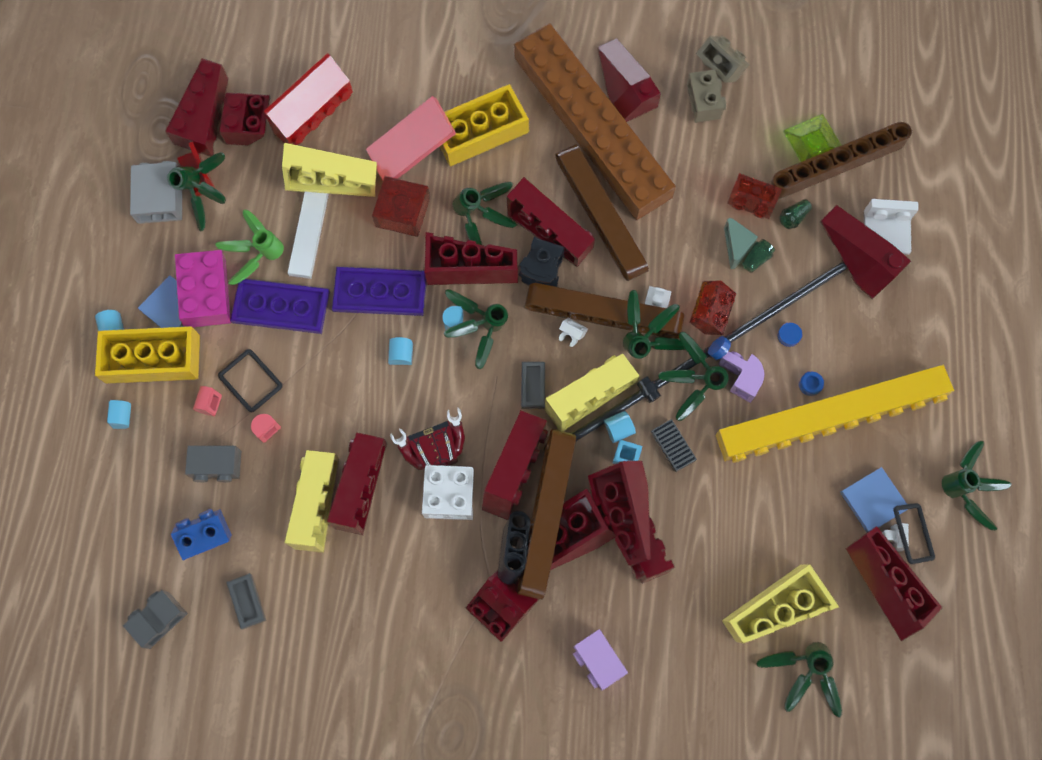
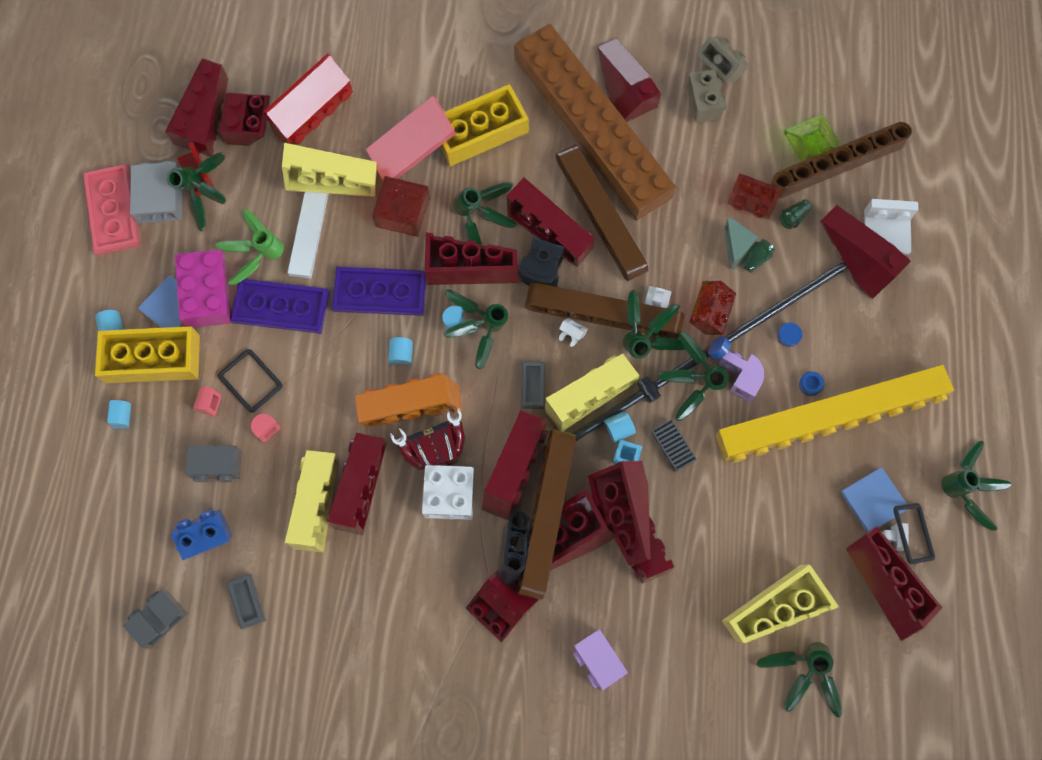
none -> coral tile [83,164,141,255]
none -> orange wedge [355,373,463,427]

